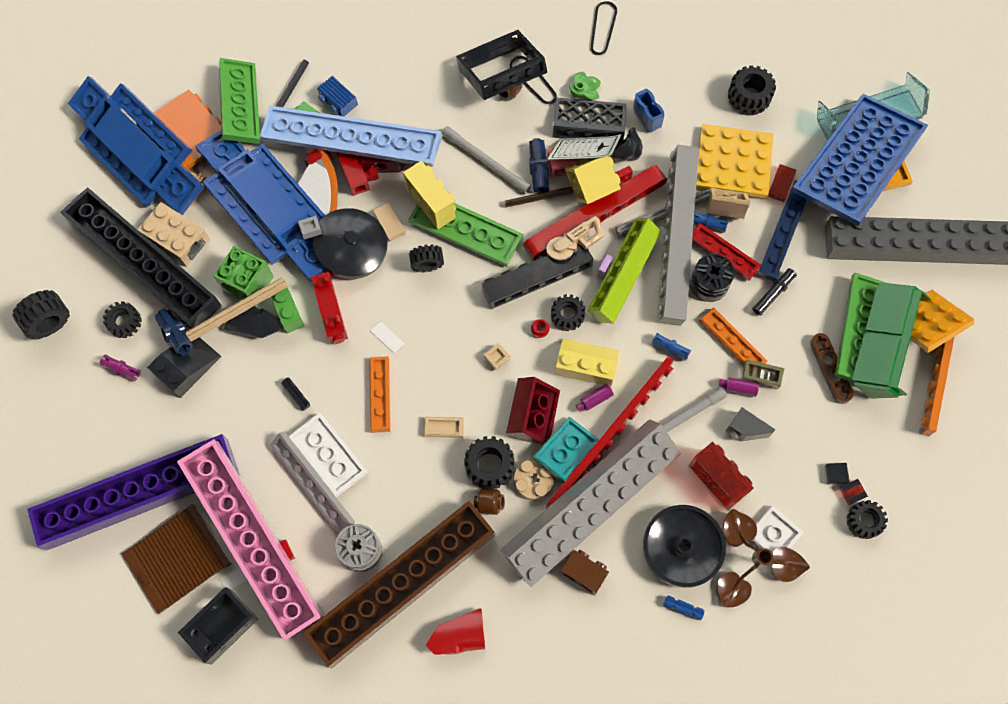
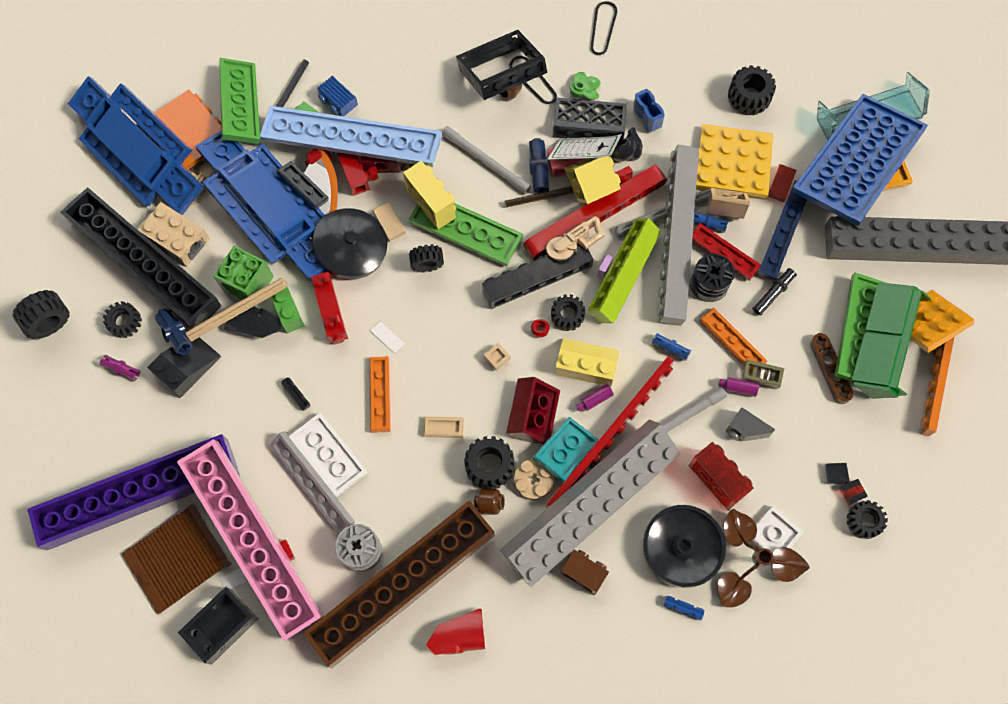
light grey plate [298,216,322,239] -> none
none -> black tile [277,161,329,210]

